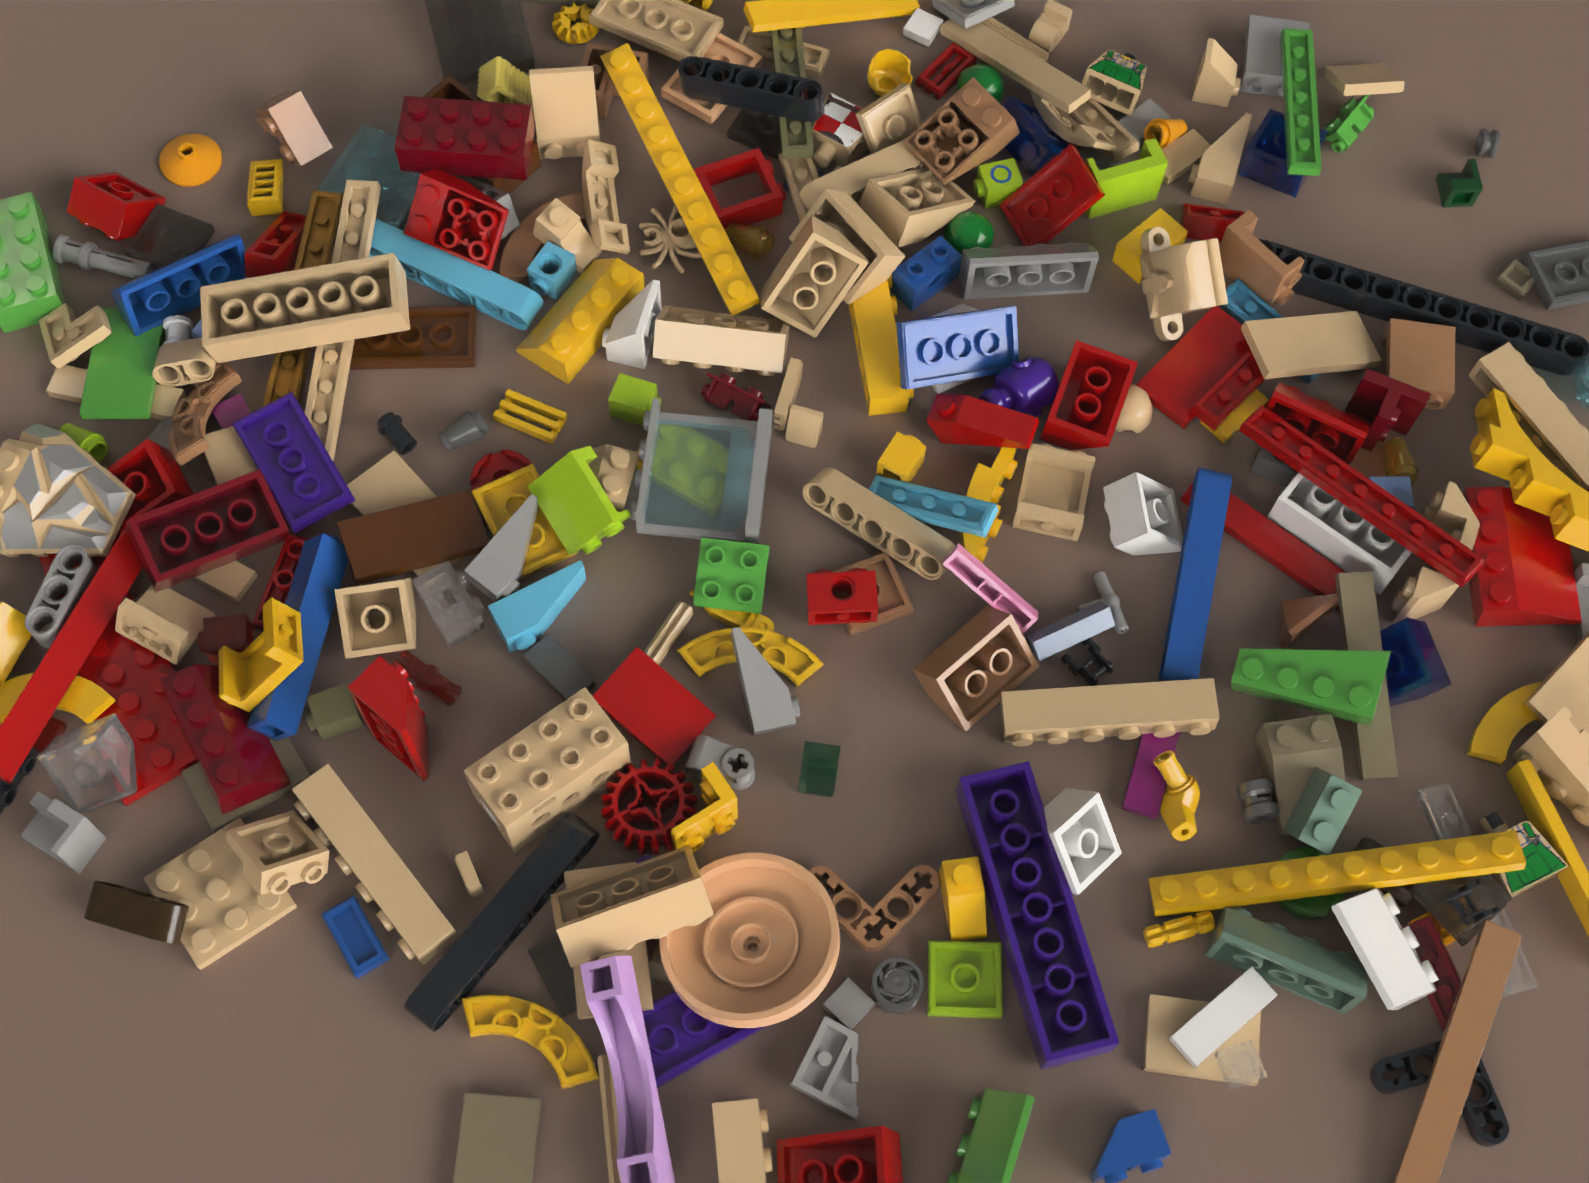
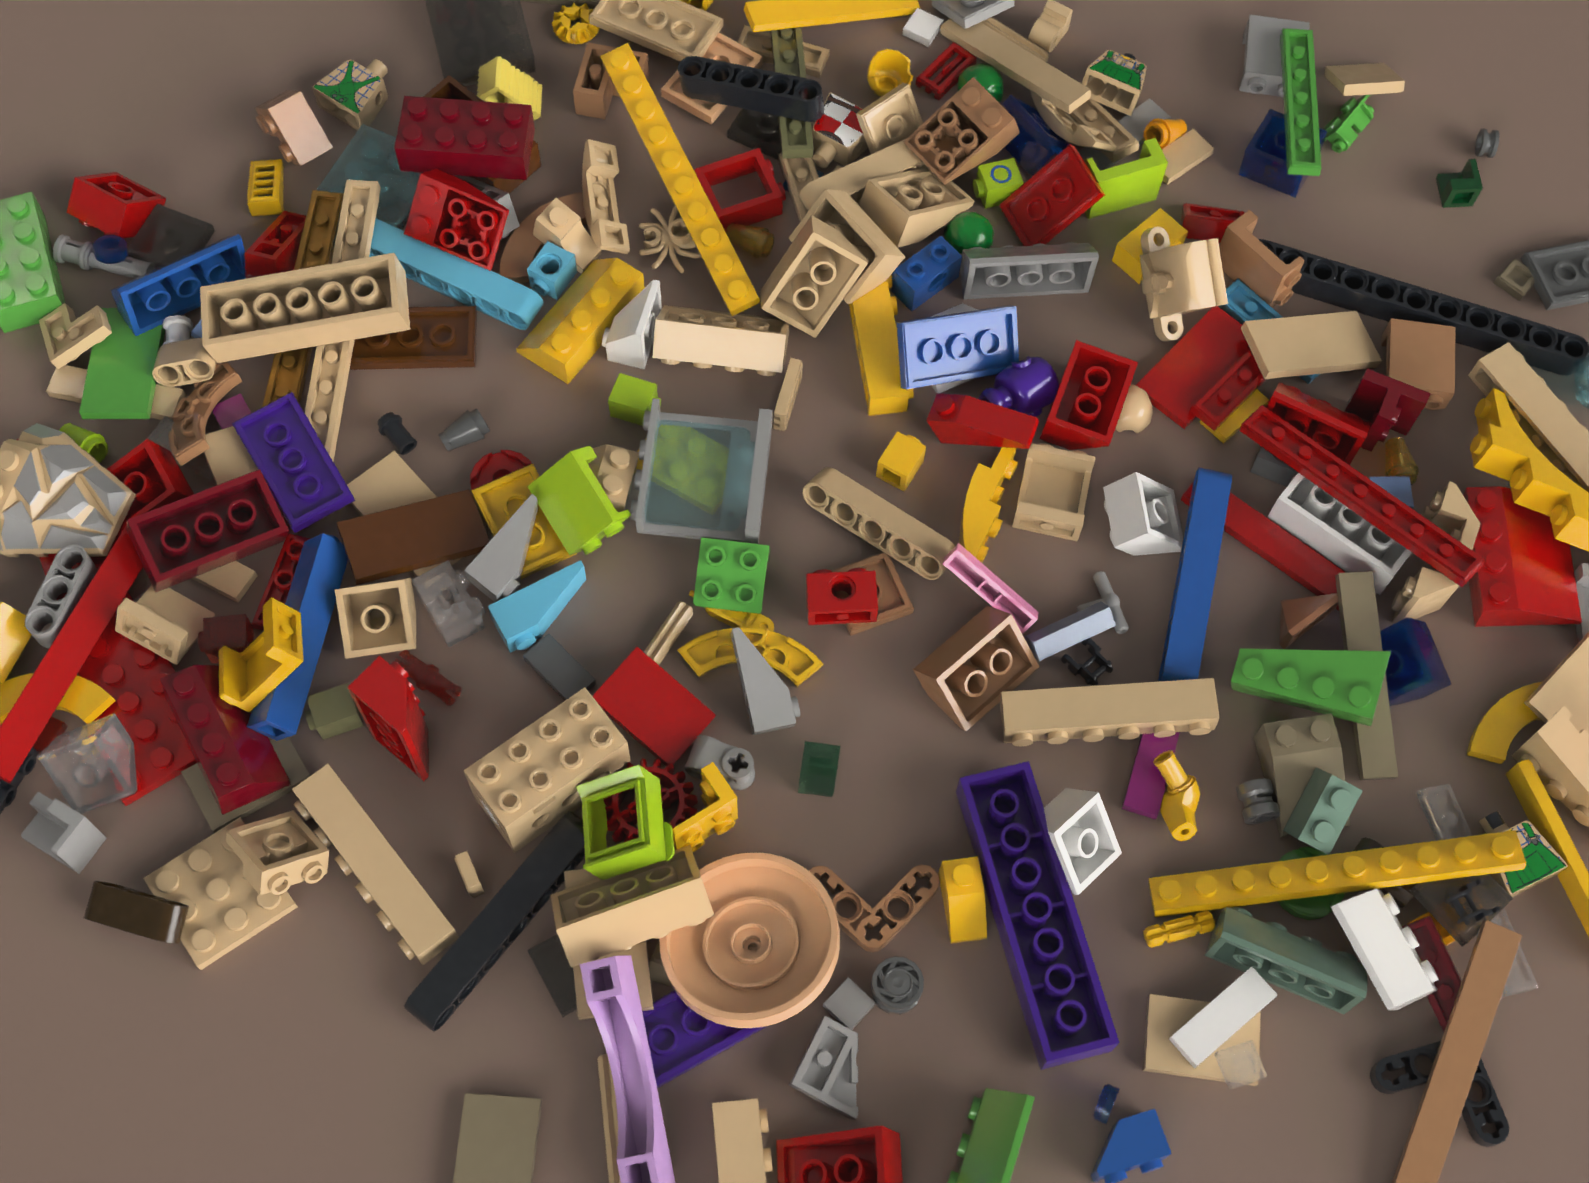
light orange dish [159,133,222,187] -> none
blue tile [321,895,390,979] -> none
yellow tile [462,994,599,1089] -> none
yellow tile [493,389,568,445] -> none
tan slope [529,66,600,159] -> none
dark red hinge [701,372,771,421] -> none
tan slope [785,404,824,448] -> none
medium azure tile [869,475,999,538] -> none
lime tile [927,940,1003,1019] -> none
tan slope [1188,113,1252,205] -> none
tan slope [1192,38,1241,107] -> none
none -> clear blue tile [93,235,128,264]
none -> tan torso [312,59,388,134]
none -> lime piece [576,764,674,880]
none -> clear blue tile [1093,1083,1120,1125]

